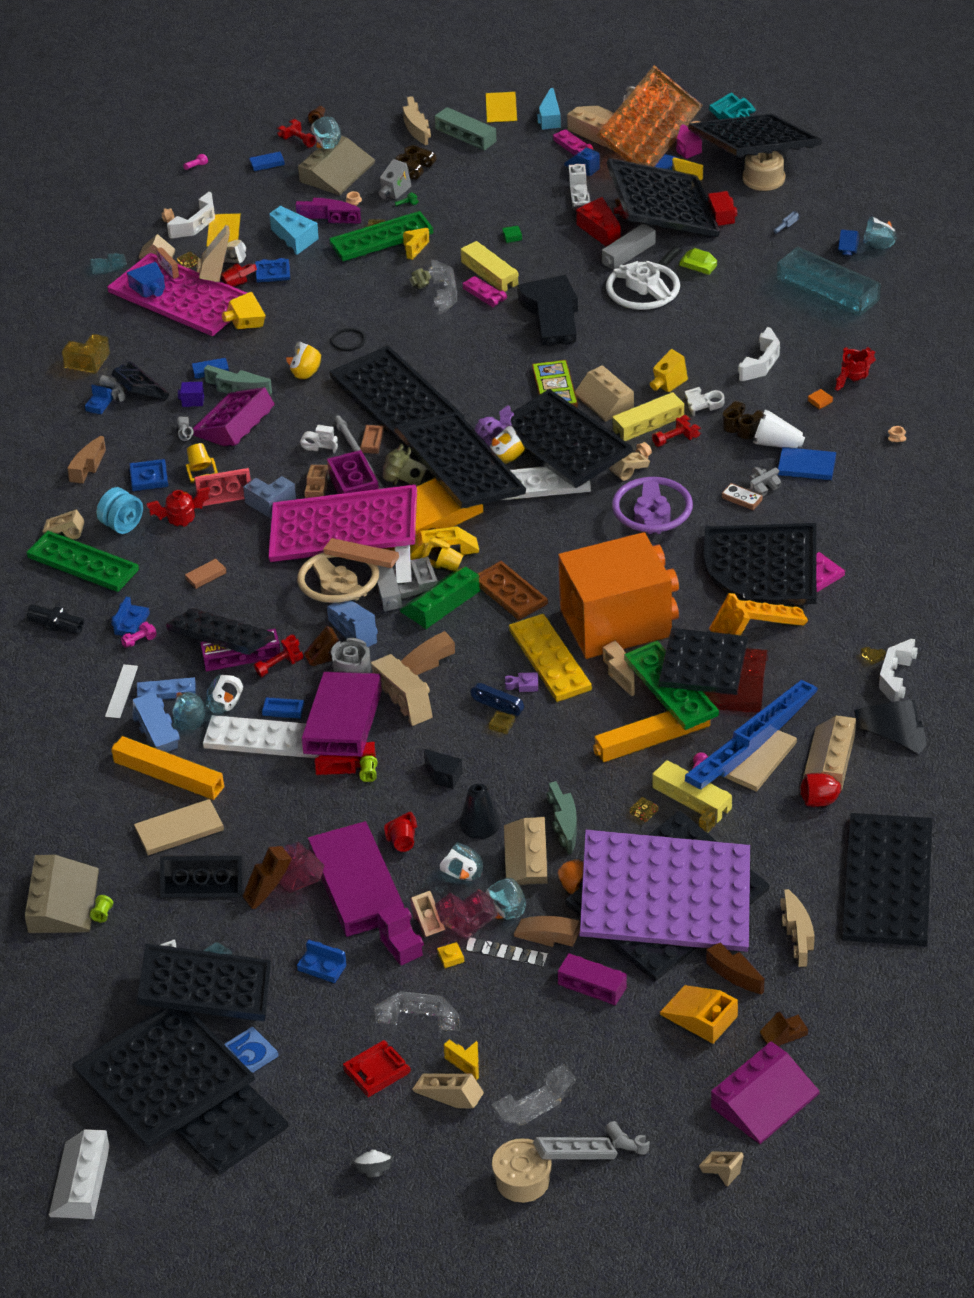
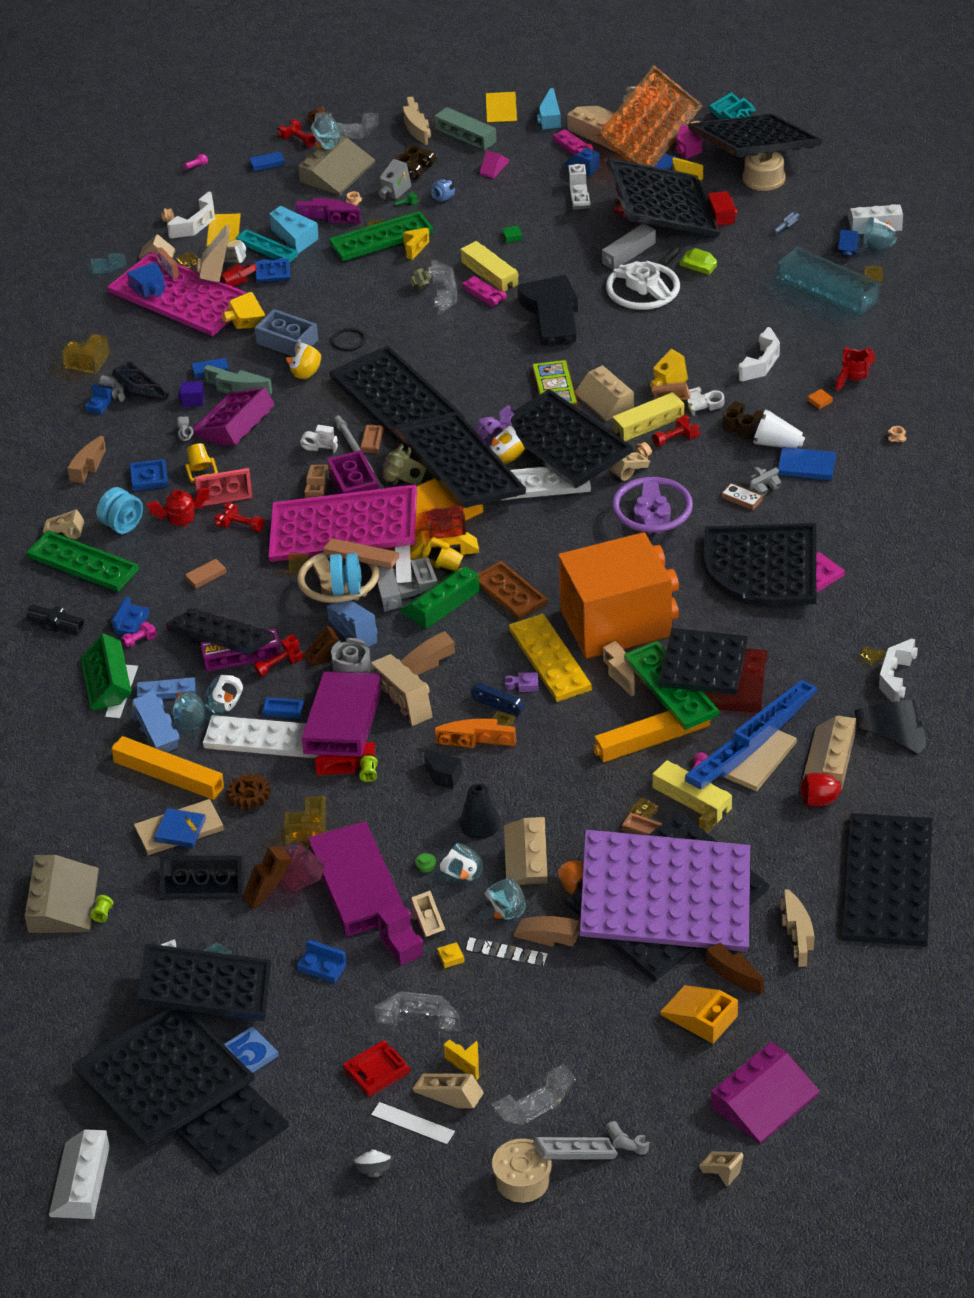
sand blue brick [243,476,296,518] -> none
red piece [384,812,417,852] -> none
clear pink brick [435,889,498,939] -> none
sand green slope [546,781,577,854] -> none
magenta brick [558,954,627,1006] -> none
red wedge [576,197,621,247] -> none
light orange bracket [709,593,808,635] -> none
reddish brown slope [760,1011,808,1046] -> none
none -> green slope [80,633,132,710]
none -> blue tile [154,808,206,848]
none -> red bar [213,502,264,532]
none -> reddish brown gear [227,772,271,810]
none -> teal plate [236,229,298,263]
none -> sand blue brick [255,309,318,357]
none -> clear yellow brick [284,796,327,844]
none -> clear yellow tile [289,552,308,572]
none -> clear slope [314,112,379,138]
none -> medium azure wheel [330,553,361,596]
none -> white sticker [371,1102,455,1144]
none -> bright green plate [415,853,436,873]
none -> clear red slope [422,505,466,539]
none -> medium blue head [431,178,455,202]
none -> orange slope [435,719,516,748]
none -> dark pink slope [479,150,509,179]
none -> nougat tile [621,812,662,835]
none -> nougat tile [651,382,691,400]
none -> white slope [847,204,903,234]
none -> clear yellow tile [865,266,883,282]

